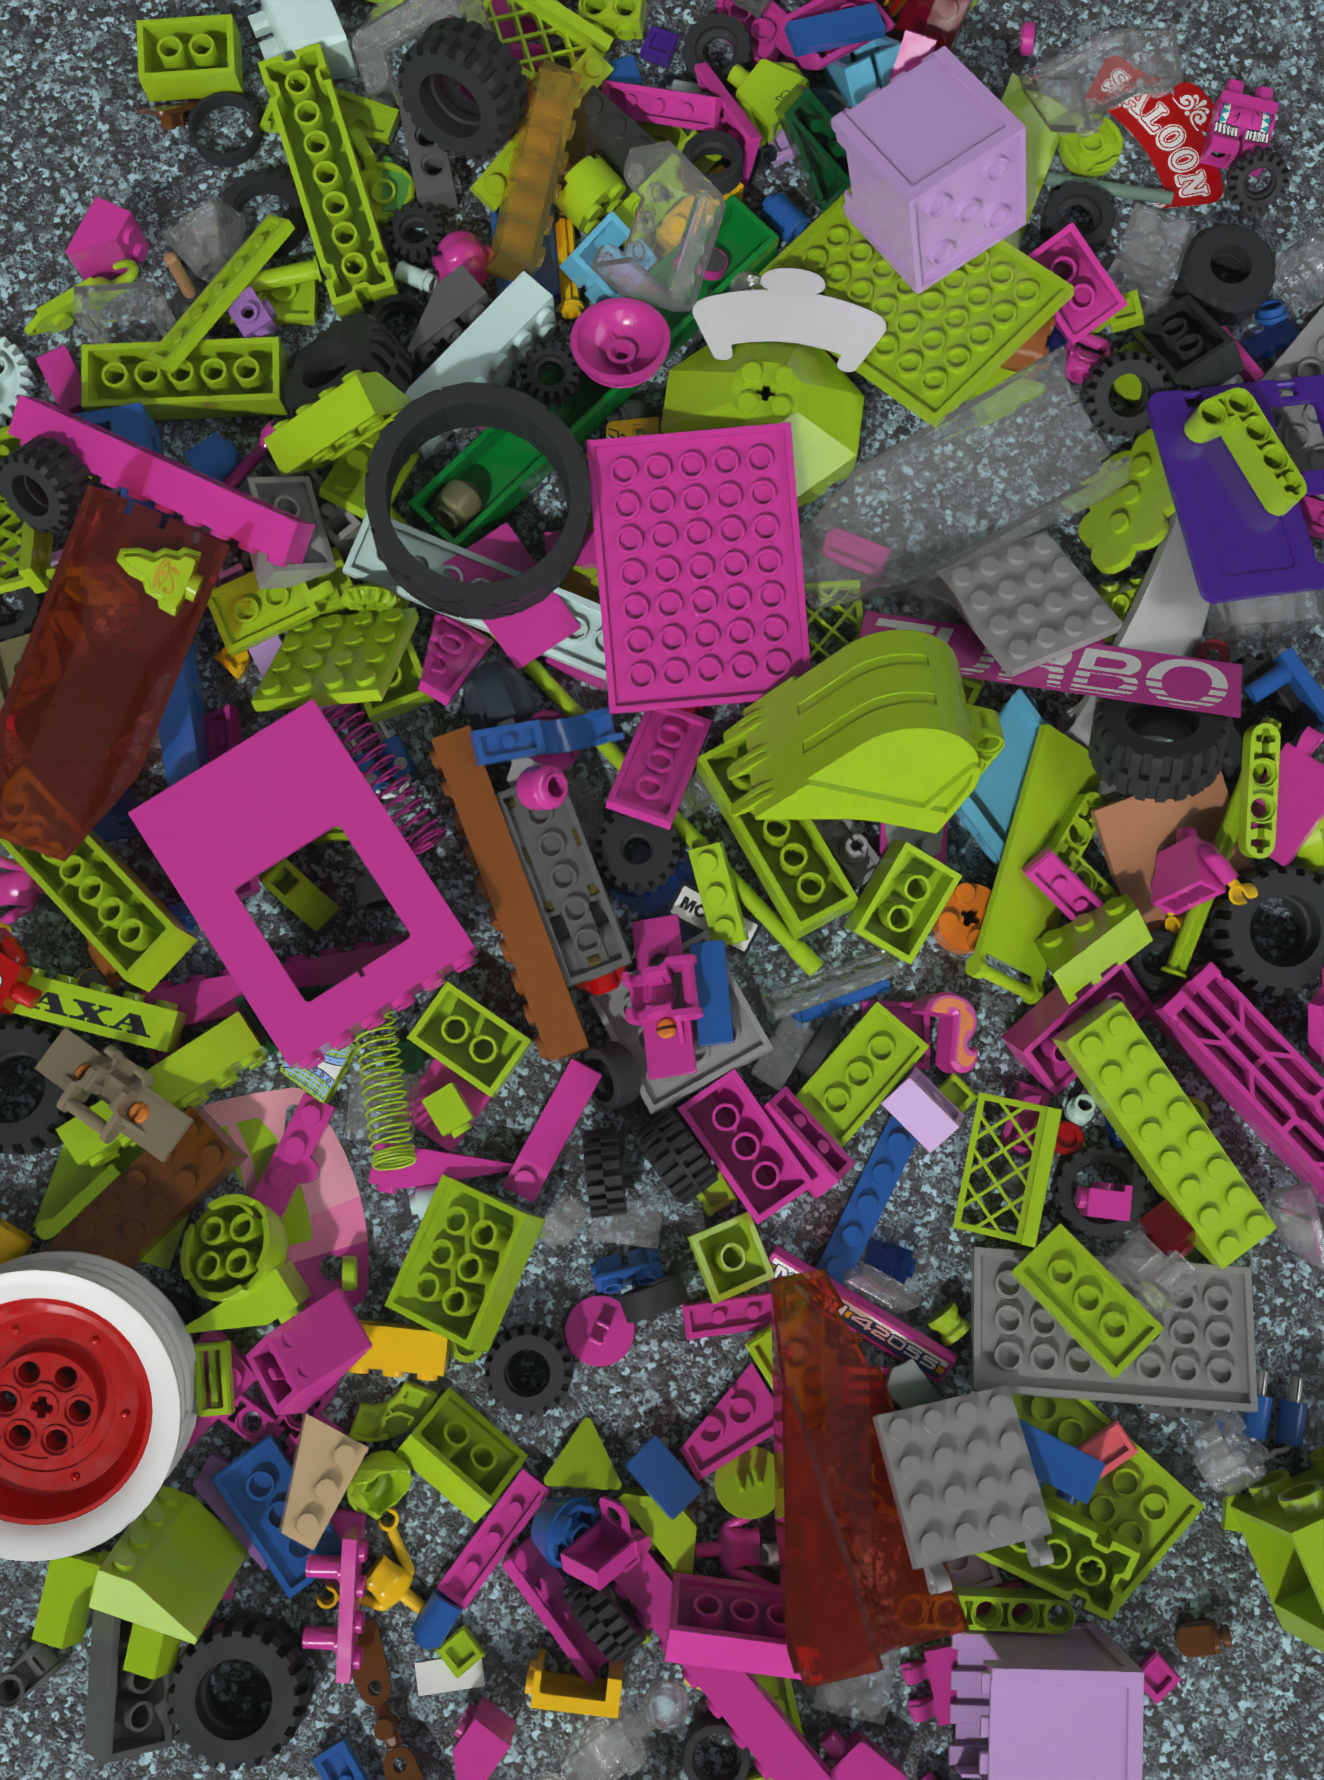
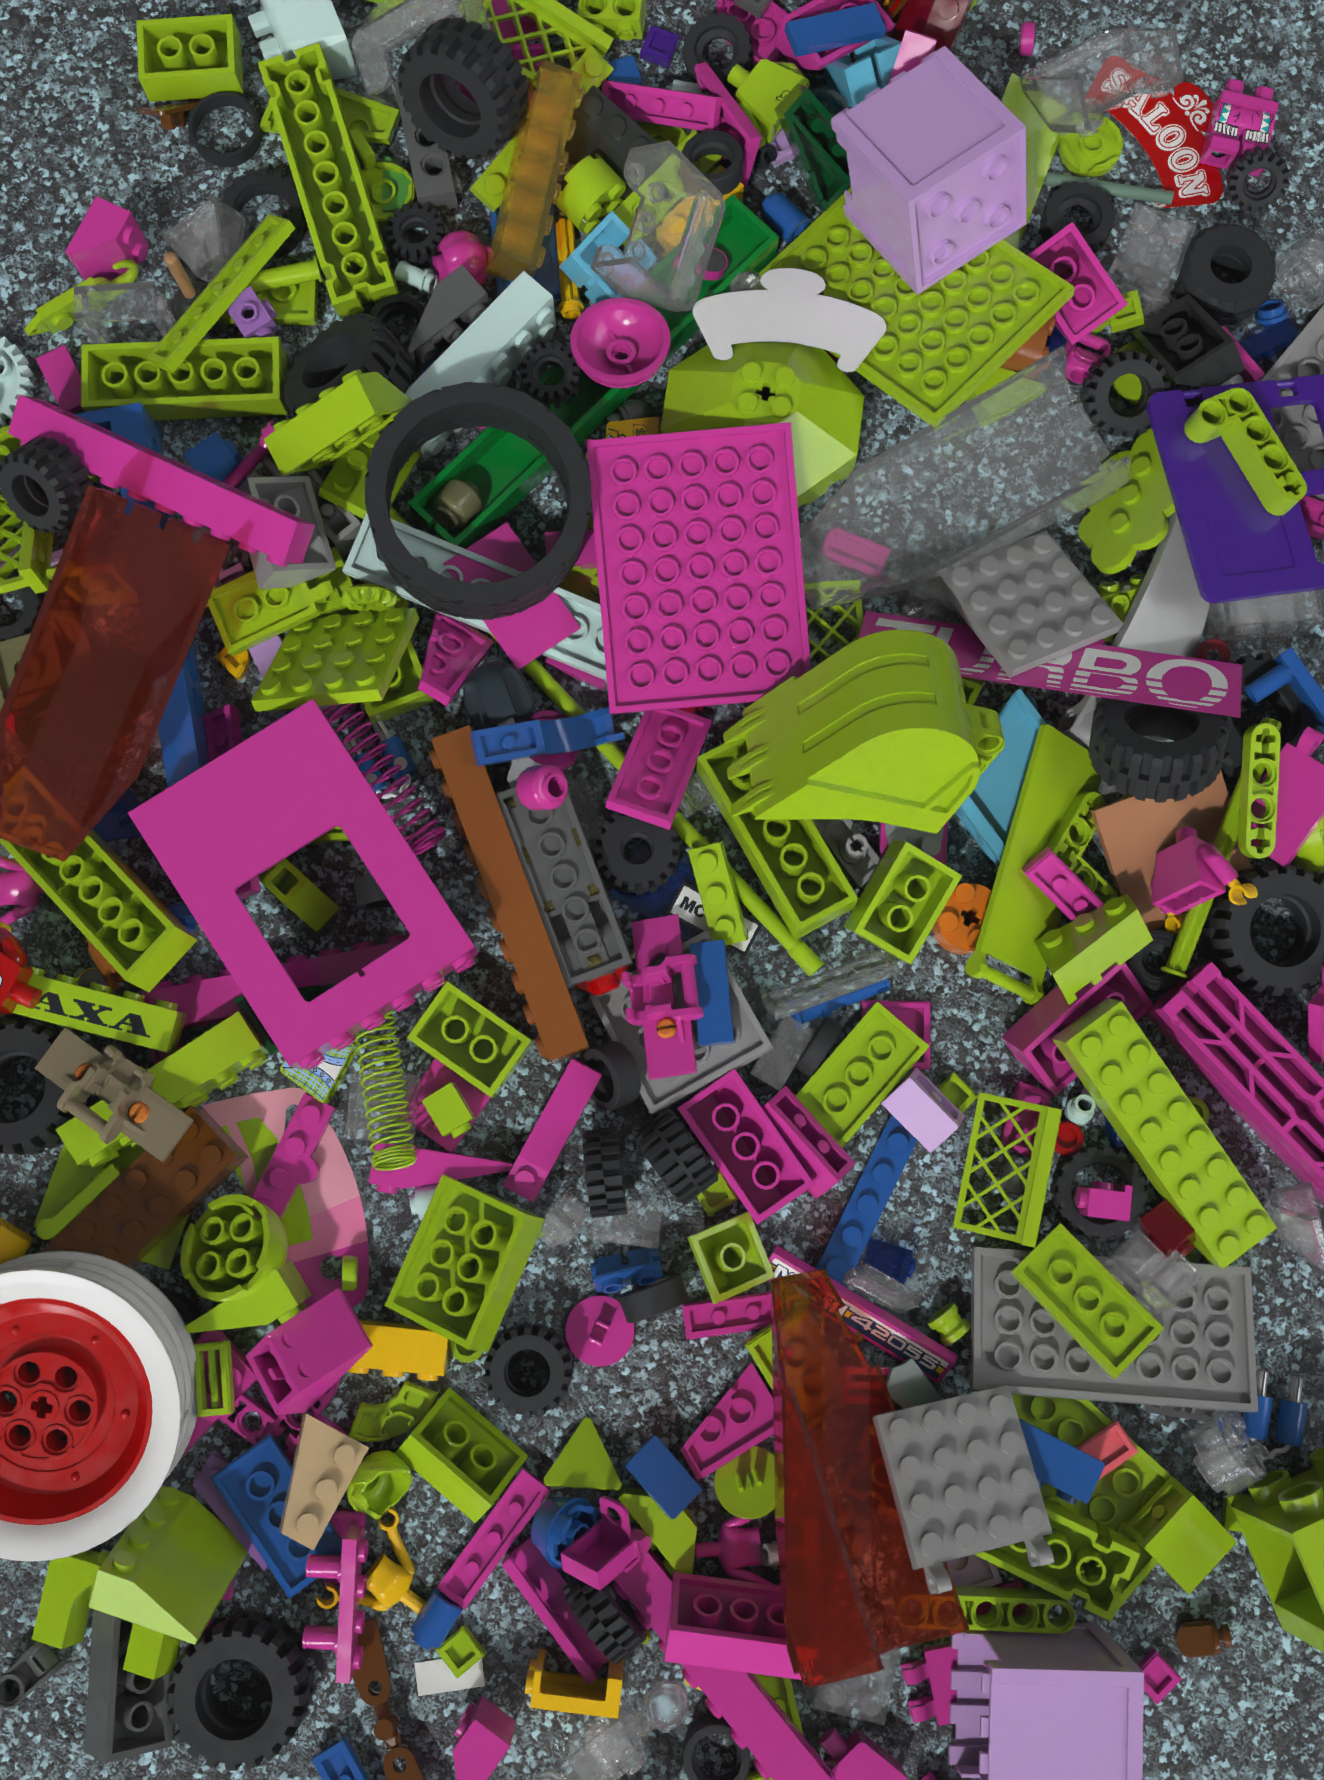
lime rock [116,547,205,617] -> none
dark green tile [390,1039,425,1074] -> none
dark pink animal [910,992,978,1073] -> none
none -> lime panel [1123,1476,1237,1595]

